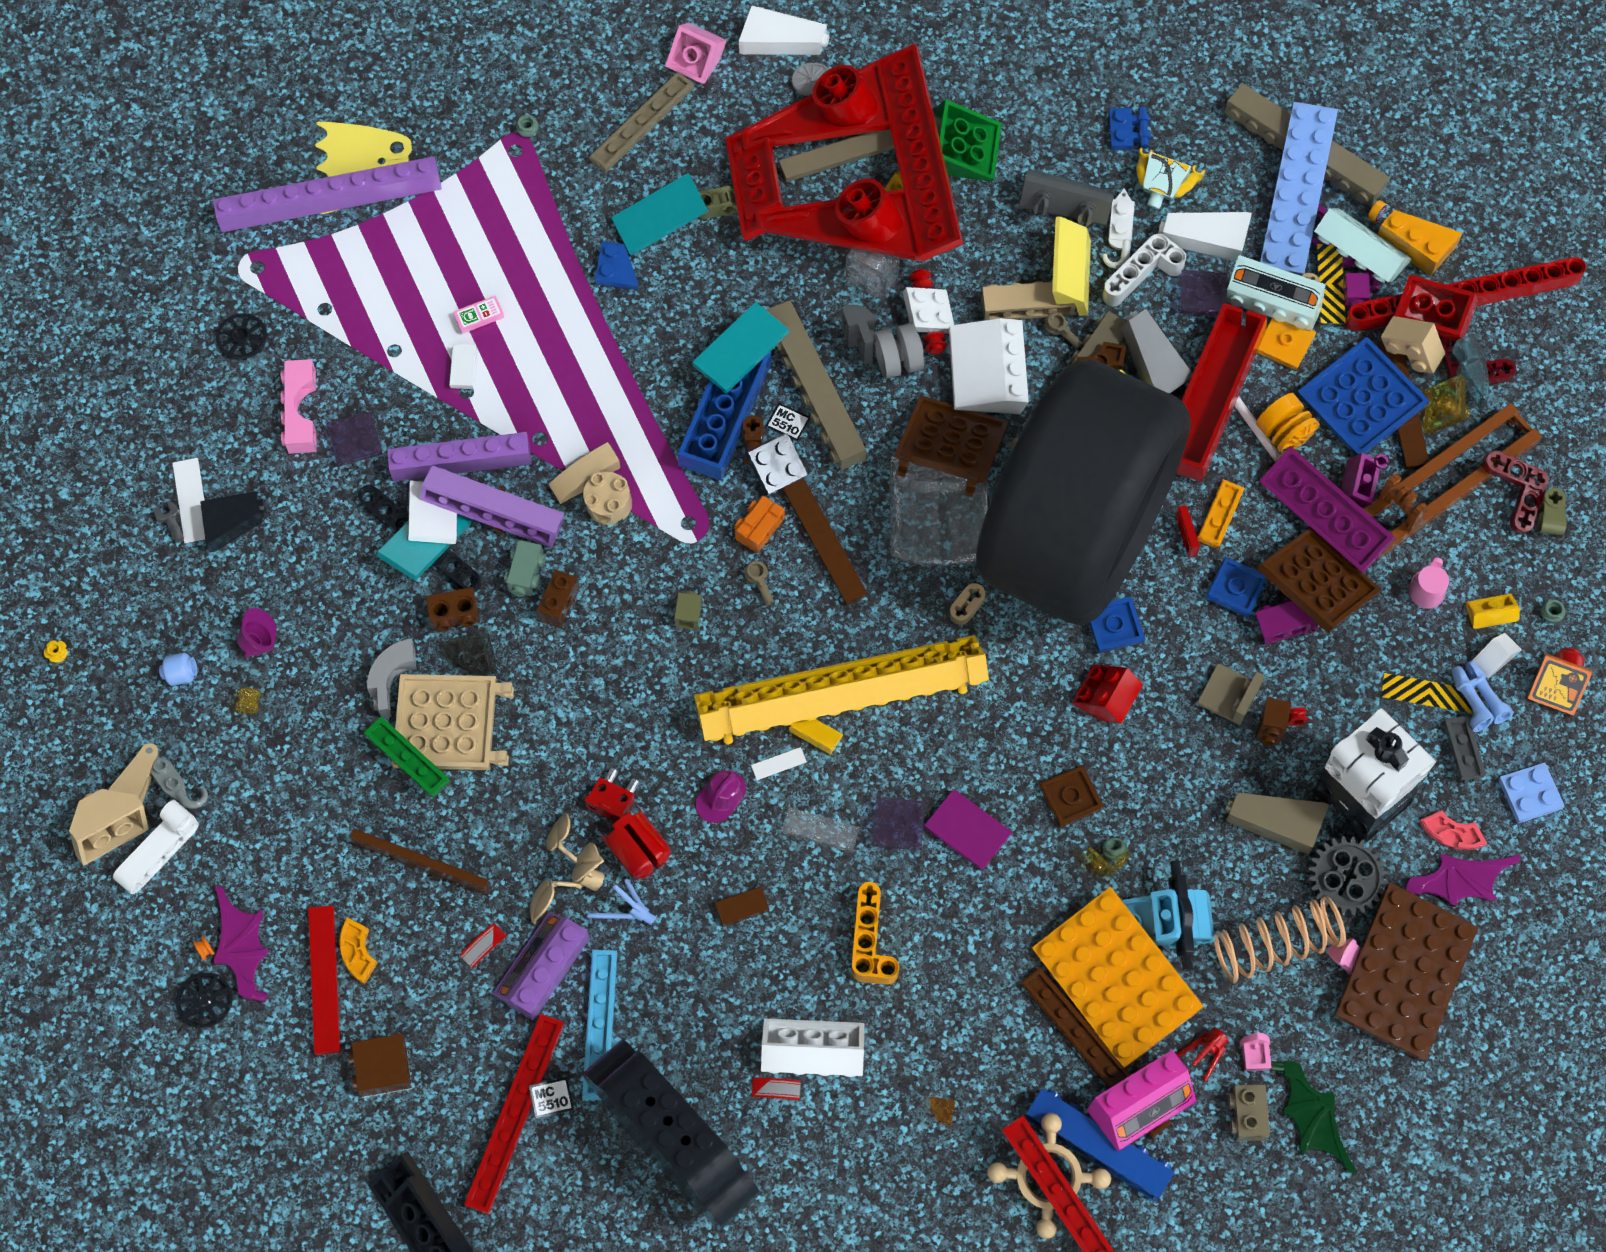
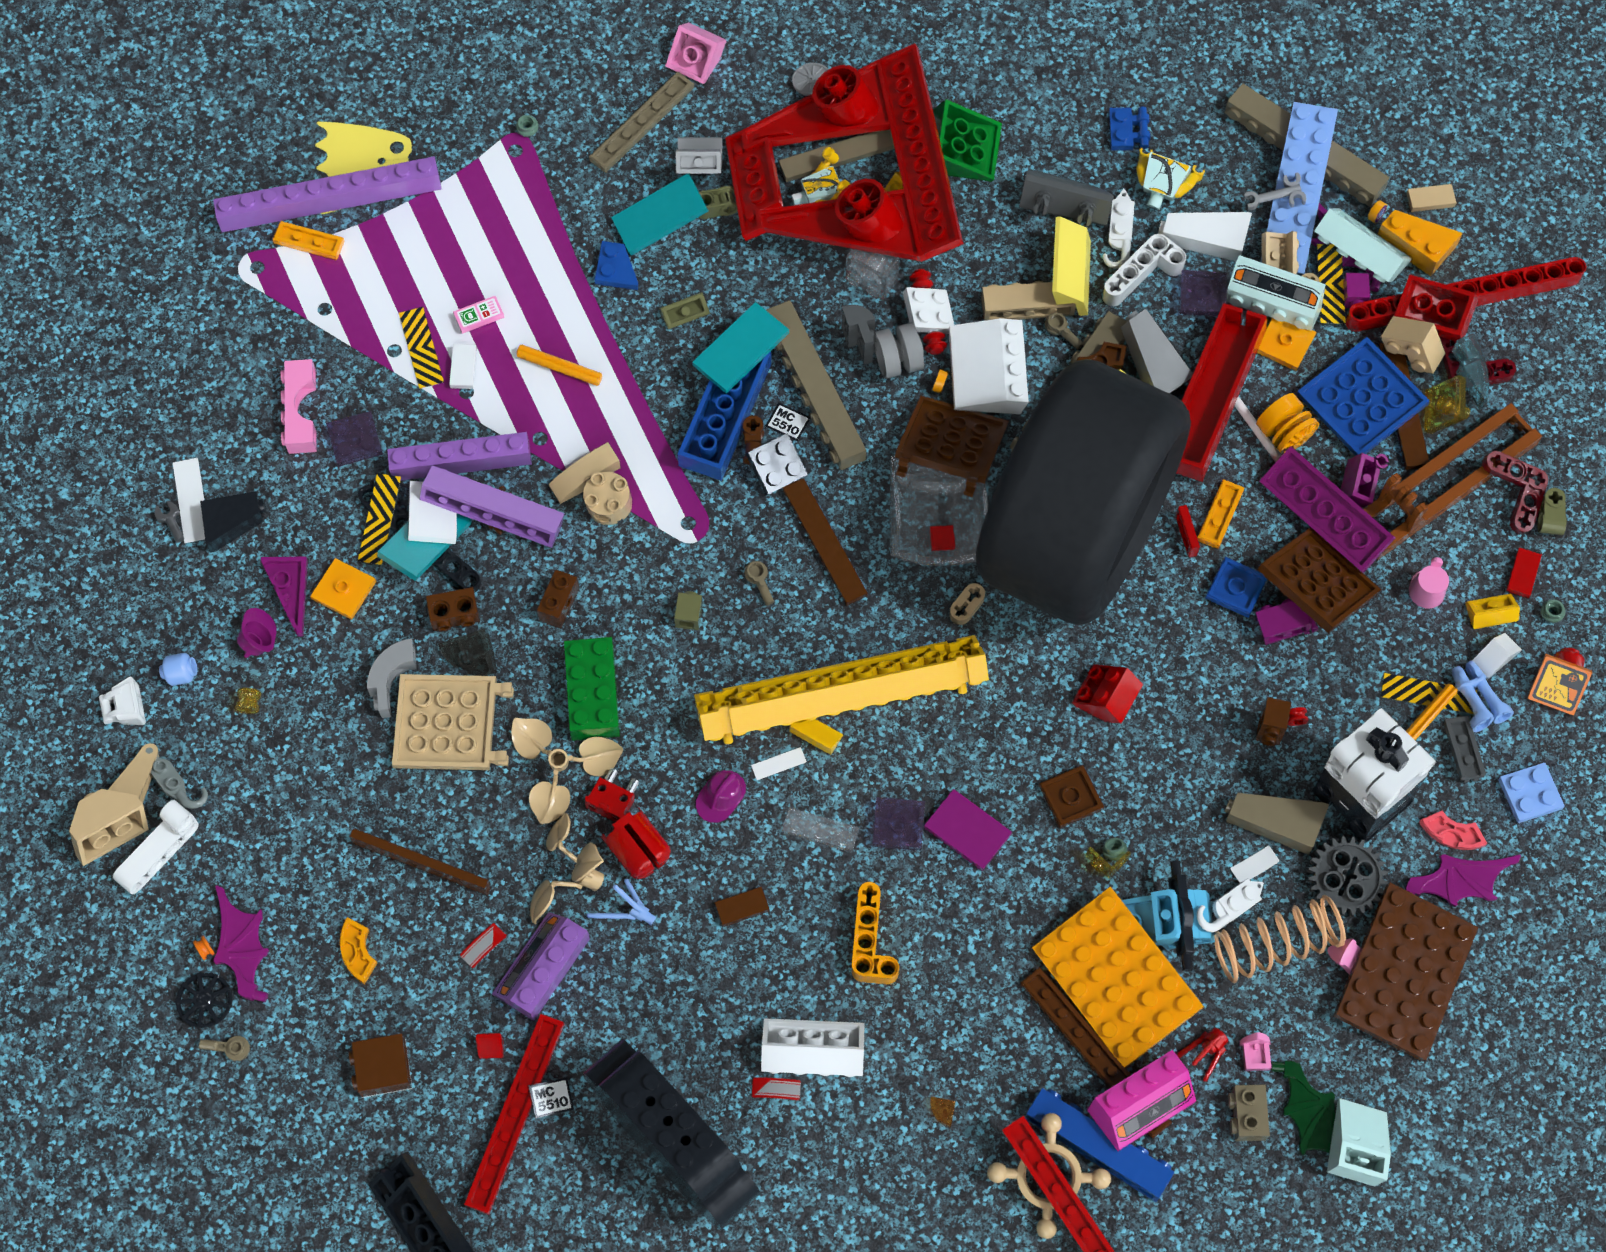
yellow plate [44,640,68,663] -> none
black wheel [216,313,268,361] -> none
red tile [308,905,341,1055] -> none
green plate [364,716,450,798] -> none
sand green brick [504,540,546,597] -> none
medium azure tile [582,950,618,1100] -> none
orange brick [734,496,785,553] -> none
white slope [739,6,830,55] -> none
blue plate [1089,596,1145,653] -> none
dark tan bracket [1198,664,1265,725] -> none
none -> white piece [99,677,146,725]
none -> dark tan plate [199,1036,250,1061]
none -> magenta wing [261,556,308,637]
none -> light orange tile [272,221,345,260]
none -> light orange plate [310,558,377,620]
none -> sticker [358,473,401,565]
none -> sticker [399,307,444,389]
none -> red slope [476,1033,504,1059]
none -> tan plant [511,718,623,824]
none -> light orange axle [516,344,602,386]
none -> green brick [564,637,620,741]
none -> olive slope [658,292,710,329]
none -> light grey panel [676,137,722,174]
none -> torso [791,147,850,205]
none -> red tile [929,525,955,551]
none -> light orange tile [932,369,948,393]
none -> white plate [1197,878,1264,932]
none -> white sticker [1231,846,1279,883]
none -> light grey bar [1244,172,1306,210]
none -> tan bracket [1262,231,1299,275]
none -> light aqua slope [1327,1098,1391,1187]
none -> light orange axle [1406,684,1458,740]
none -> tan tile [1407,184,1456,212]
none -> red tile [1506,547,1542,599]

